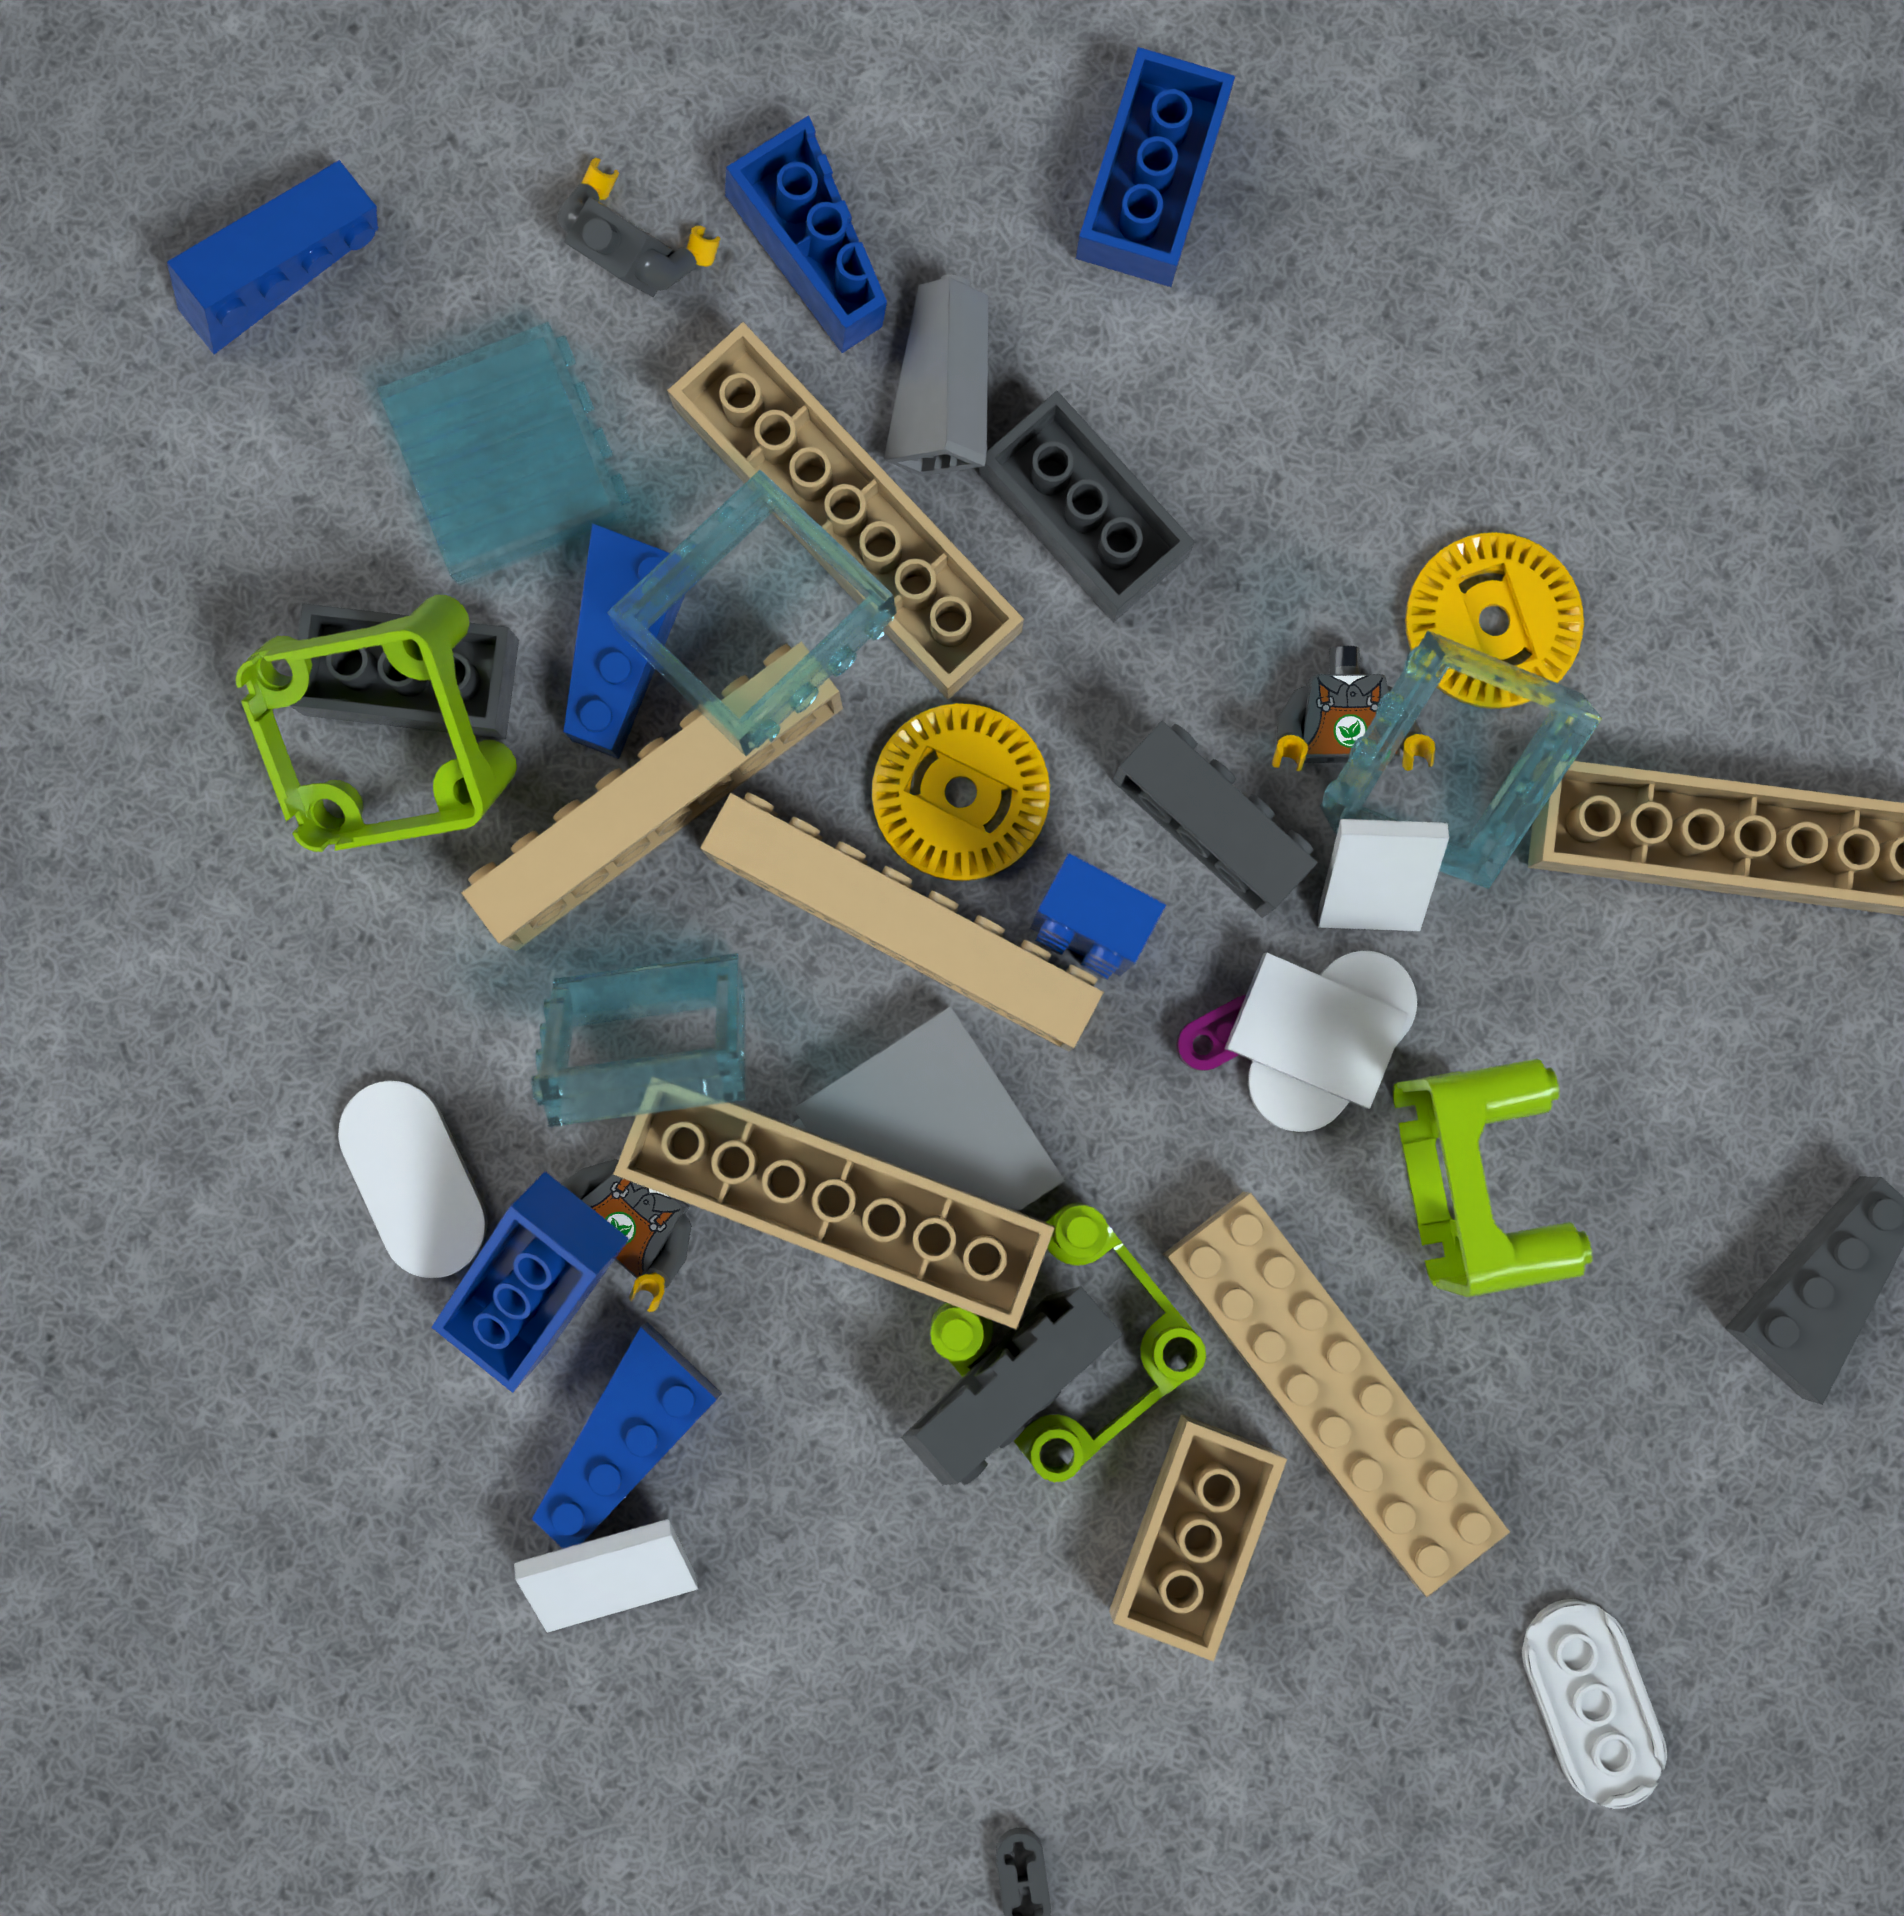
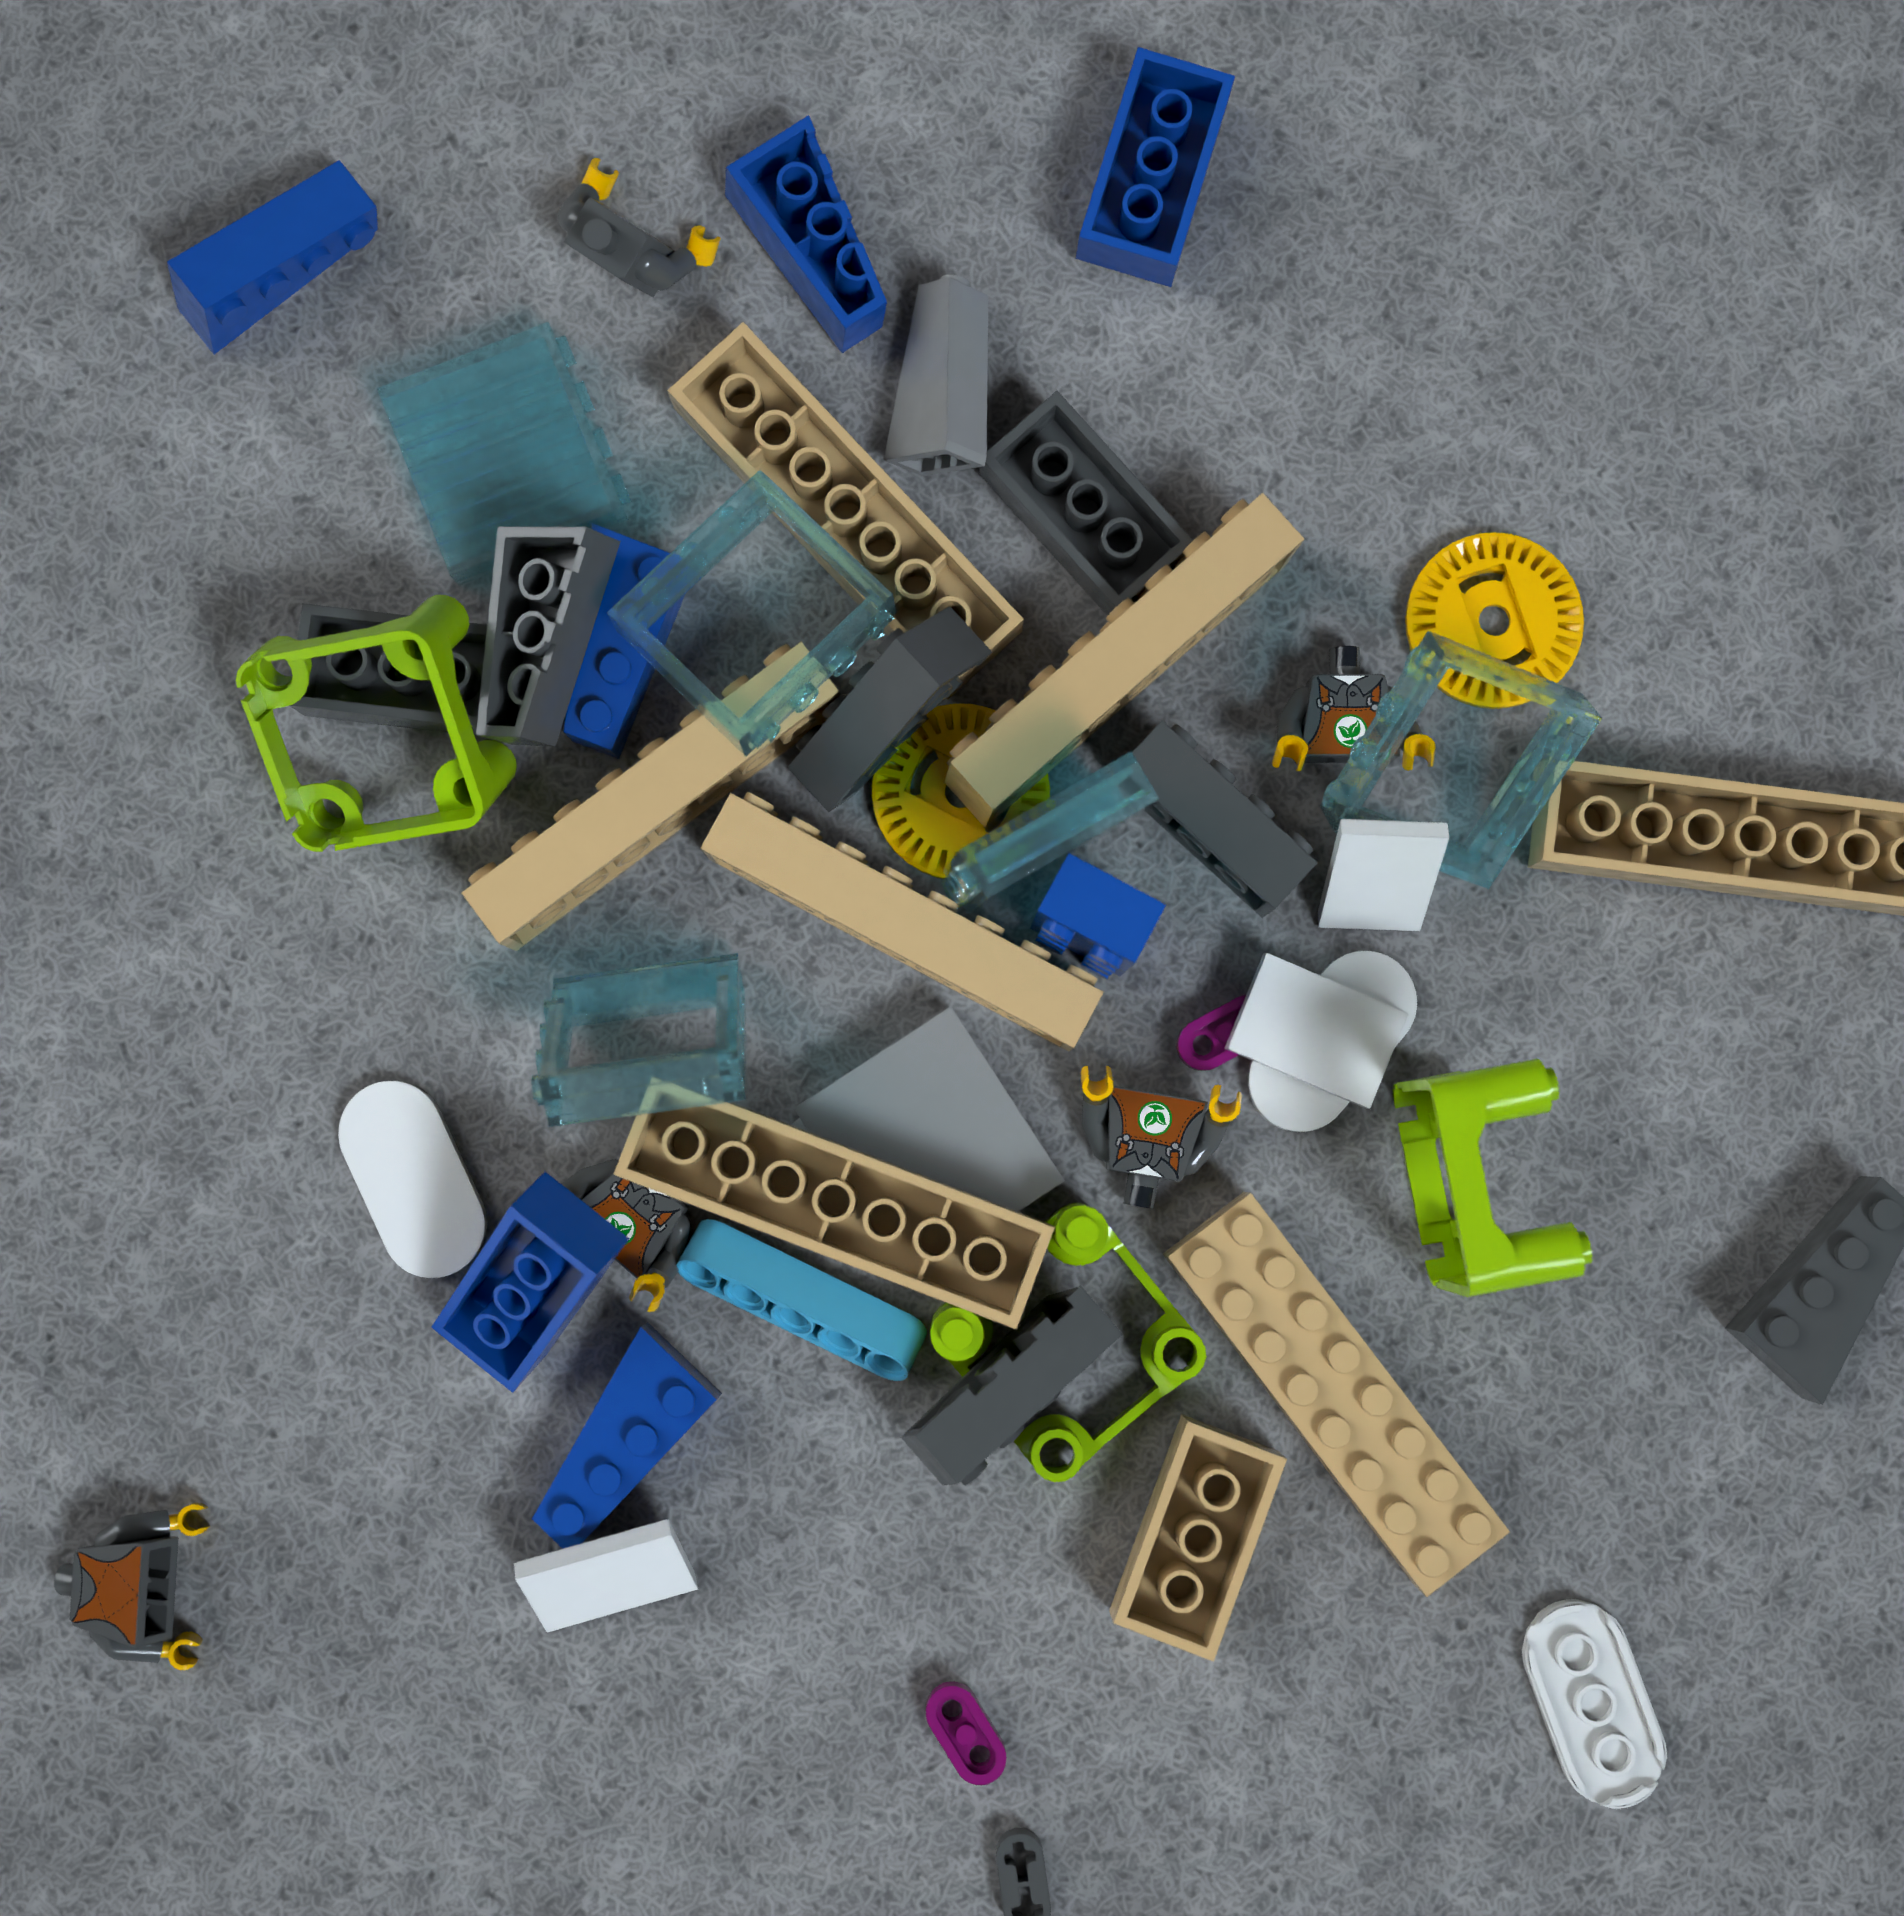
none -> dark grey torso [54,1503,210,1670]
none -> dark grey wedge [476,527,621,747]
none -> medium azure beam [676,1219,927,1381]
none -> dark grey wedge [787,606,992,812]
none -> magenta plate [926,1681,1006,1785]
none -> clear light blue brick [941,751,1159,915]
none -> tan brick [944,493,1304,828]
none -> torso [1081,1066,1242,1209]

